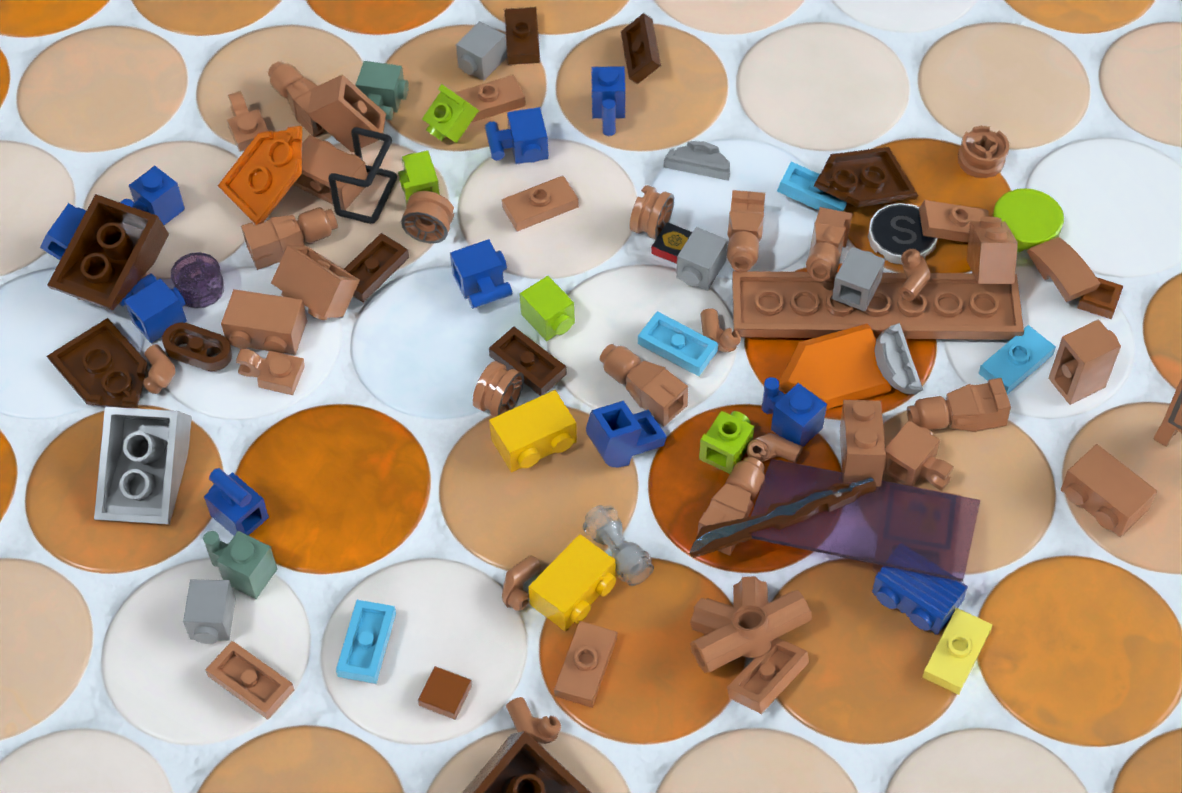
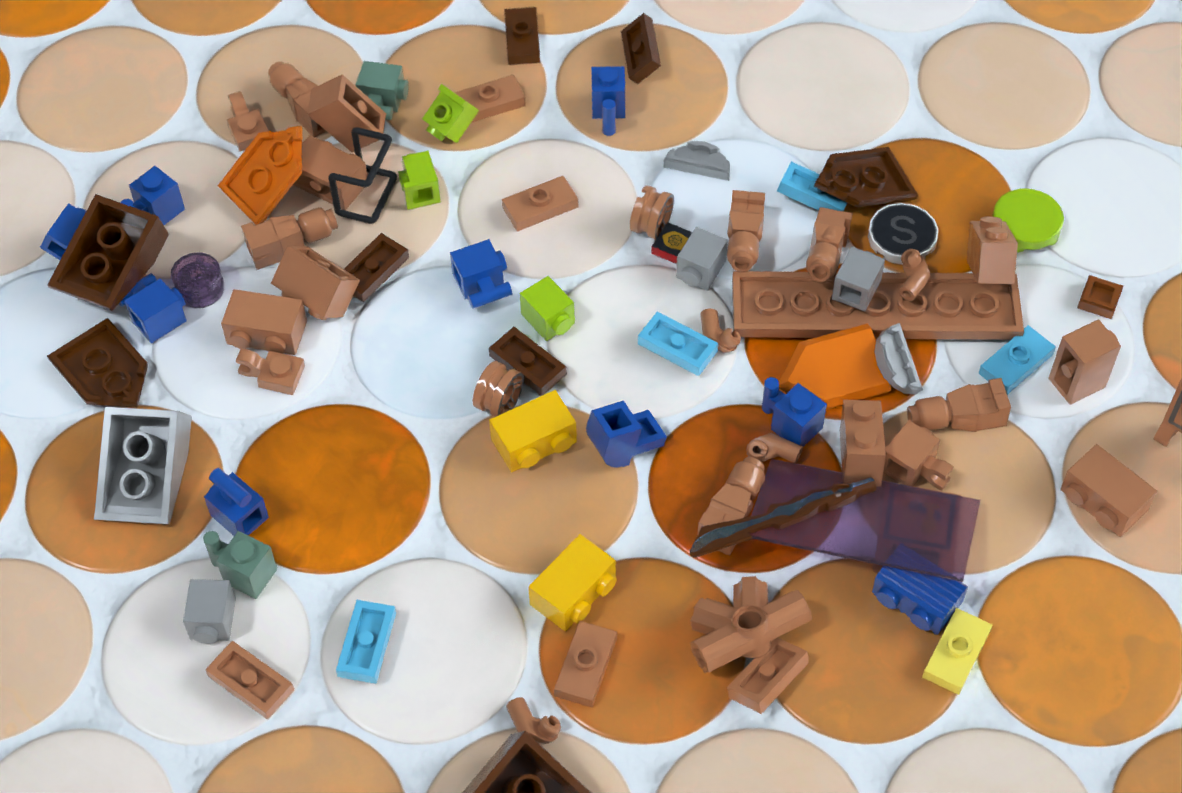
nougat arm [143,344,175,394] -> none
reddish brown plate [162,322,232,371] -> none
nougat wheel [401,191,455,243] -> none
dark orange tile [418,666,472,720] -> none
light grey brick [456,21,507,81] -> none
blue brick [485,107,548,164] -> none
nougat arm [501,555,541,611] -> none
clear piece [583,505,654,586] -> none
nougat piece [599,344,688,427] -> none
lime brick [699,411,754,474] -> none
nougat plate [919,200,989,242] -> none
nougat wheel [958,126,1009,178] -> none
nougat slope [1027,237,1100,303] -> none

